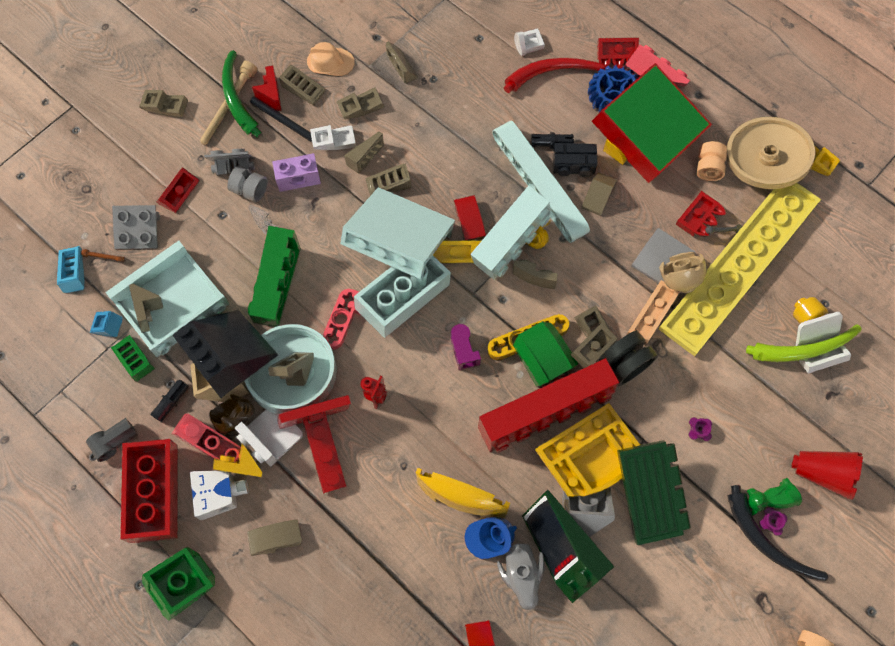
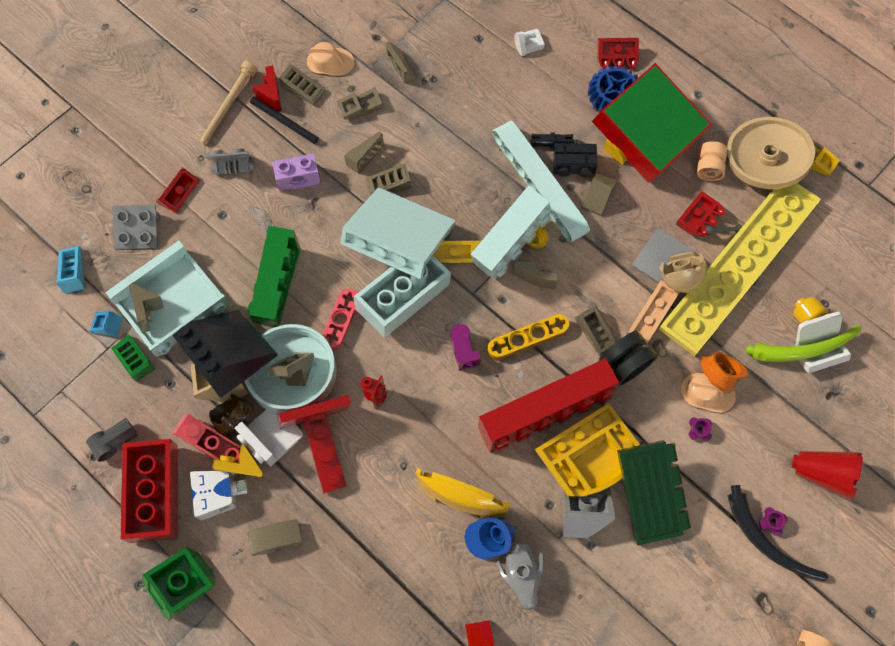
dark orange hinge [81,249,125,262] -> none
dark tan slope [139,90,188,117] -> none
black axle [150,380,188,423] -> none
green animal [222,50,262,138] -> none
light grey wheel [227,166,268,202] -> none
white slope [310,125,356,150] -> none
red slope [453,195,486,241] -> none
red animal [504,58,606,93] -> none
green slope [513,321,578,387] -> none
slope [522,490,615,603] -> none
dark tan slope [571,323,618,368] -> none
coral slope [625,44,690,87] -> none
green animal [747,478,802,516] -> none
none -> light nougat piece [681,373,736,413]
none -> orange hat [701,351,749,392]

